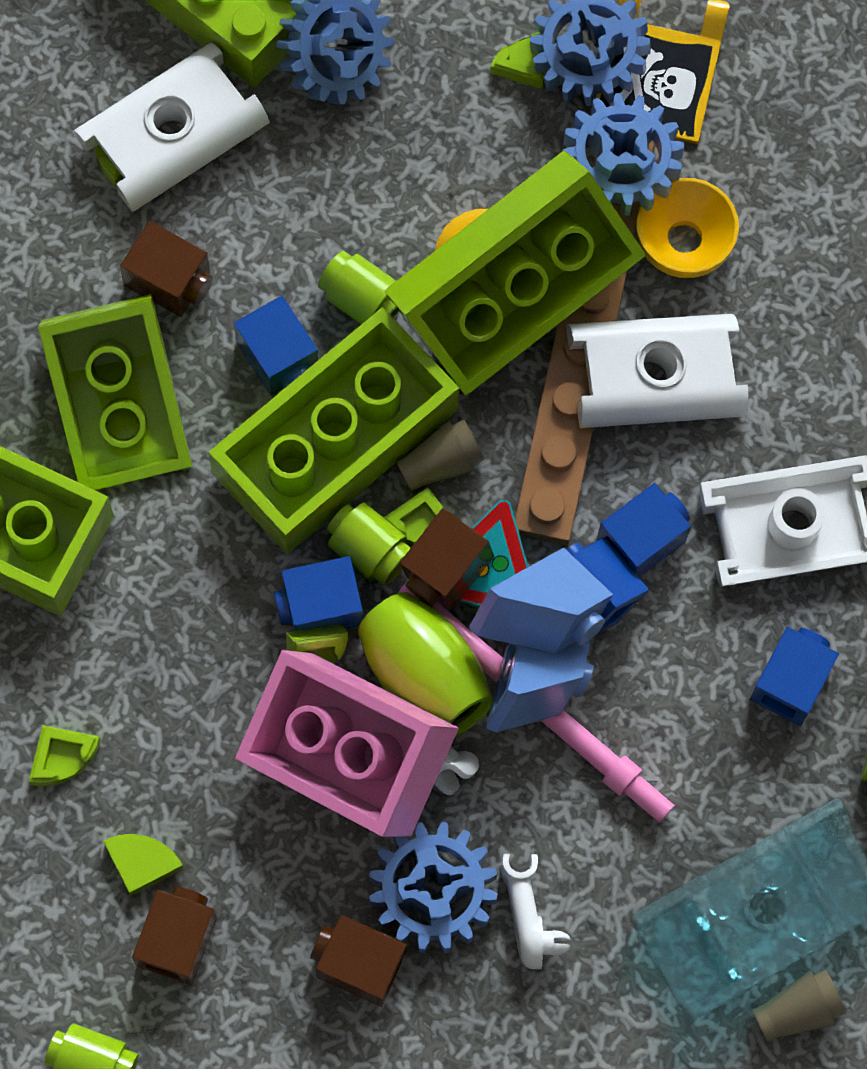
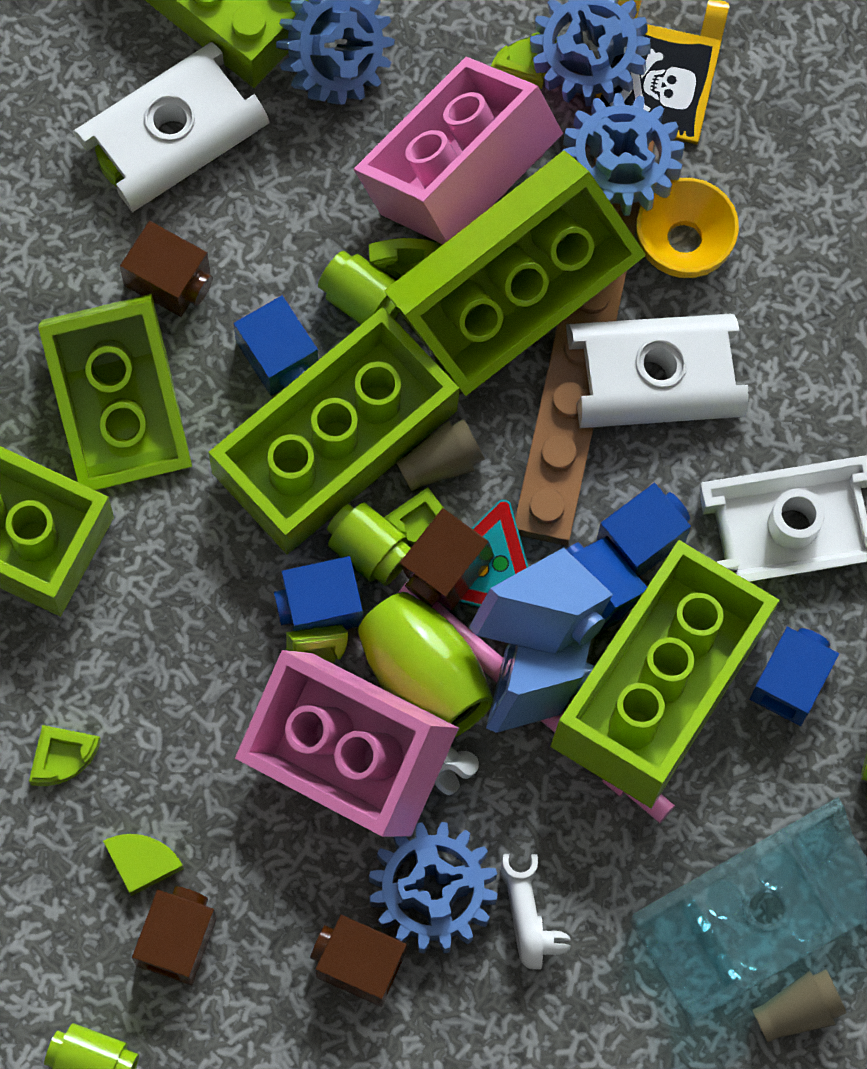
none -> bright pink brick [354,57,563,244]
none -> lime tile [369,238,442,279]
none -> lime brick [550,540,779,809]

